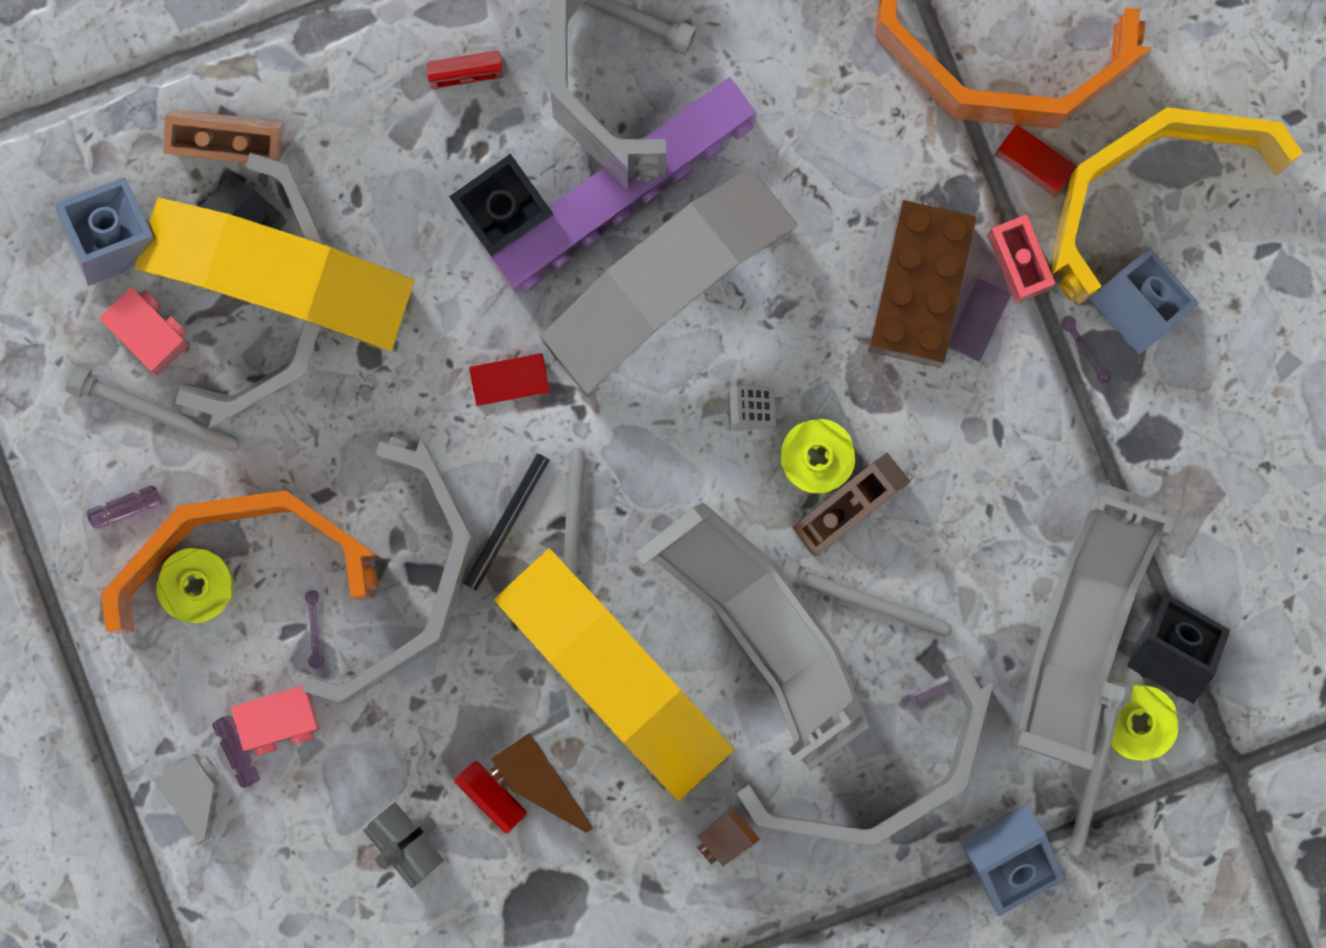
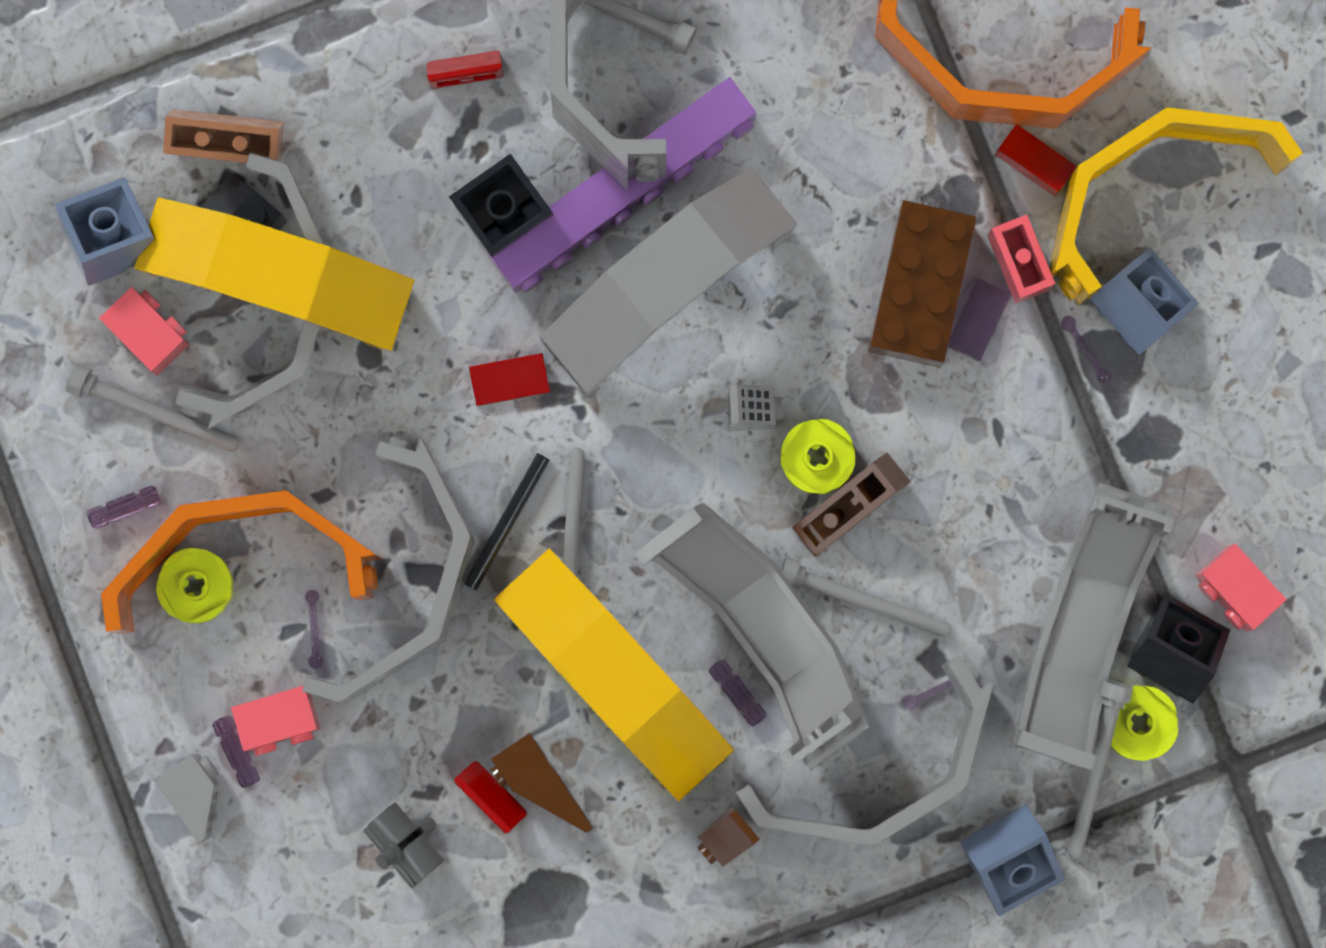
none -> clear purple axle [709,659,767,726]
none -> coral brick [1195,543,1287,631]

